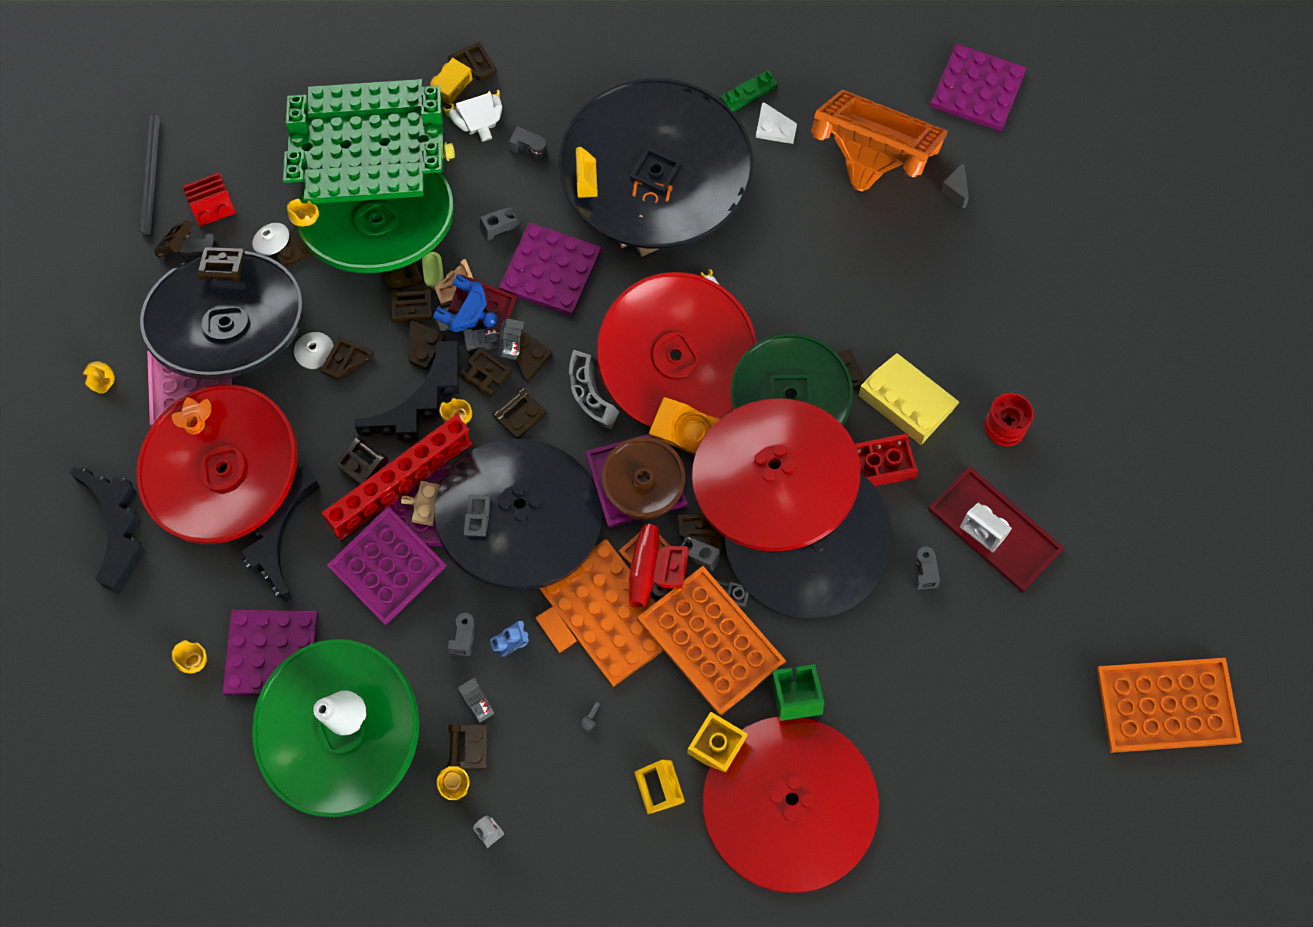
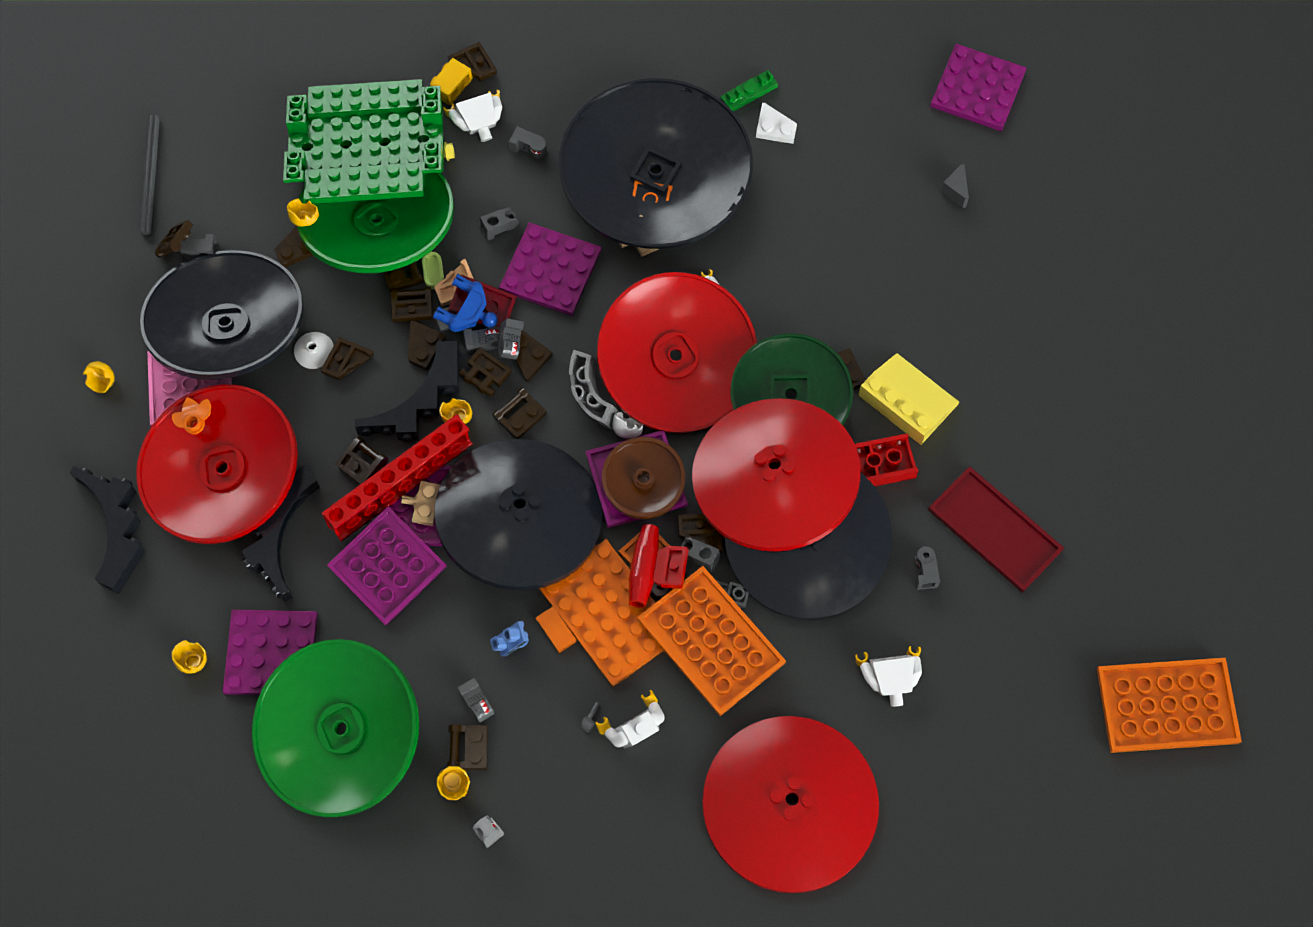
red plate [182,172,236,227] -> none
dark brown plate [198,247,245,281] -> none
white dish [252,223,289,256] -> none
white cone [314,691,366,735] -> none
dark grey leg [448,613,475,656] -> none
dark grey slope [464,495,491,536] -> none
yellow tile [575,147,598,198] -> none
yellow tile [634,760,685,814] -> none
light orange slope [648,397,720,455] -> none
yellow slope [687,712,748,772] -> none
green piece [771,664,824,721] -> none
orange piece [811,89,948,191] -> none
white slope [960,503,1012,553] -> none
red wheel [984,393,1034,447] -> none
none -> white torso [596,690,664,749]
none -> white hair [612,412,643,439]
none -> white torso [855,646,922,707]

